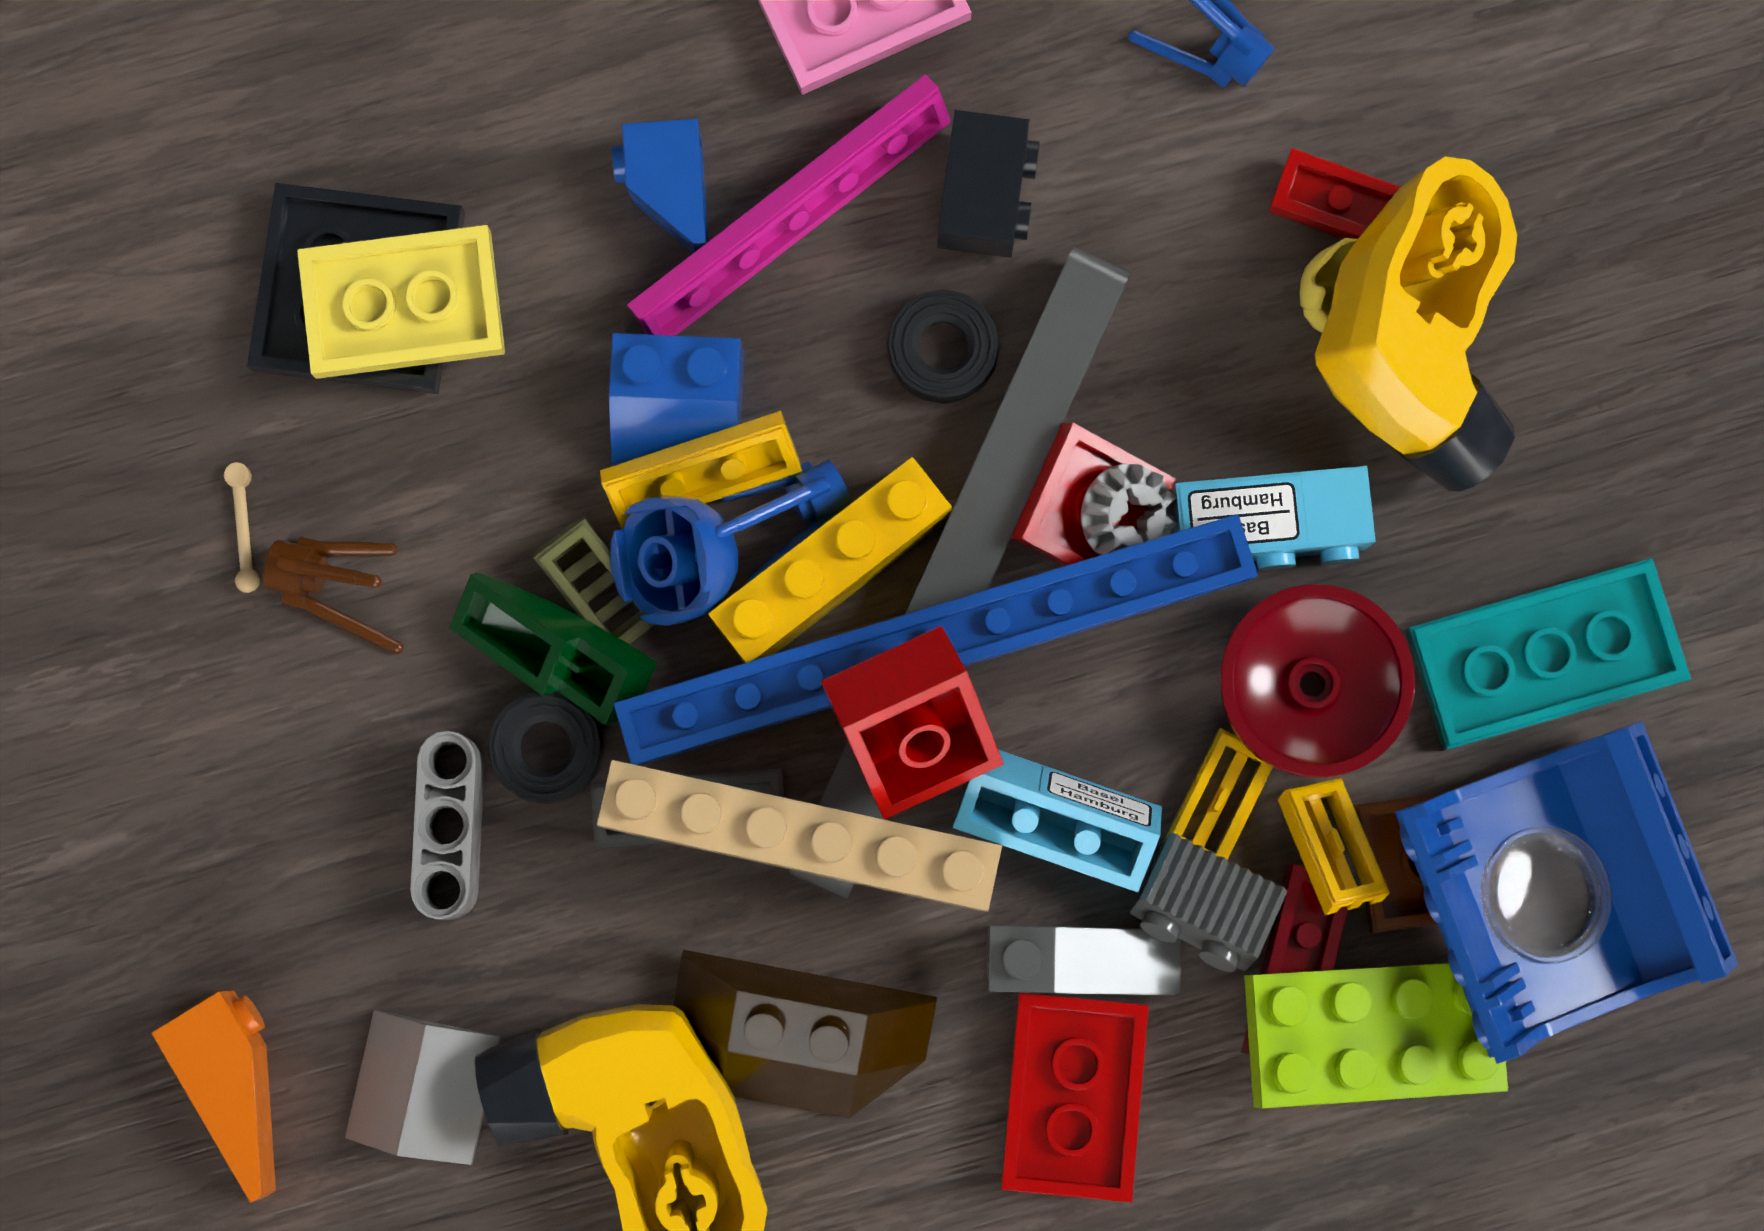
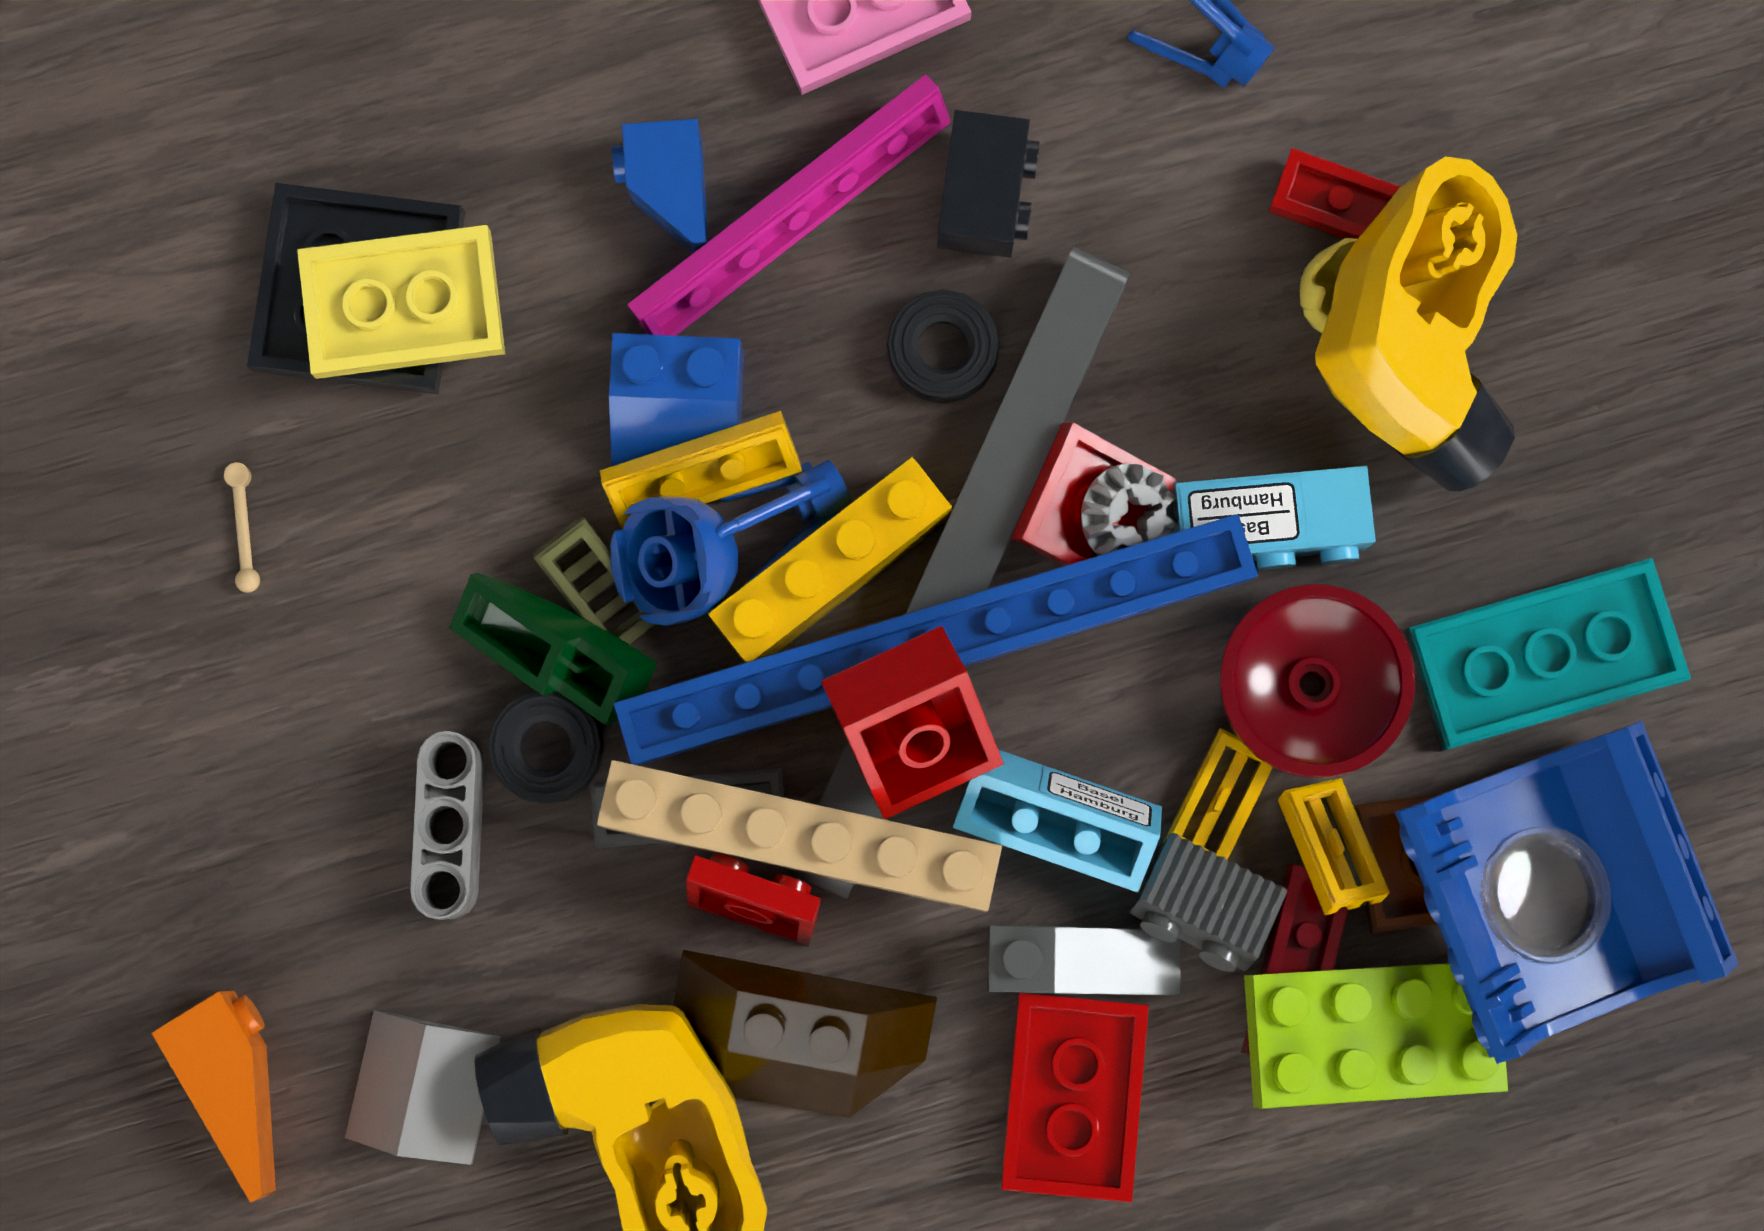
reddish brown plant [263,537,404,654] -> none
none -> red plate [686,853,821,947]

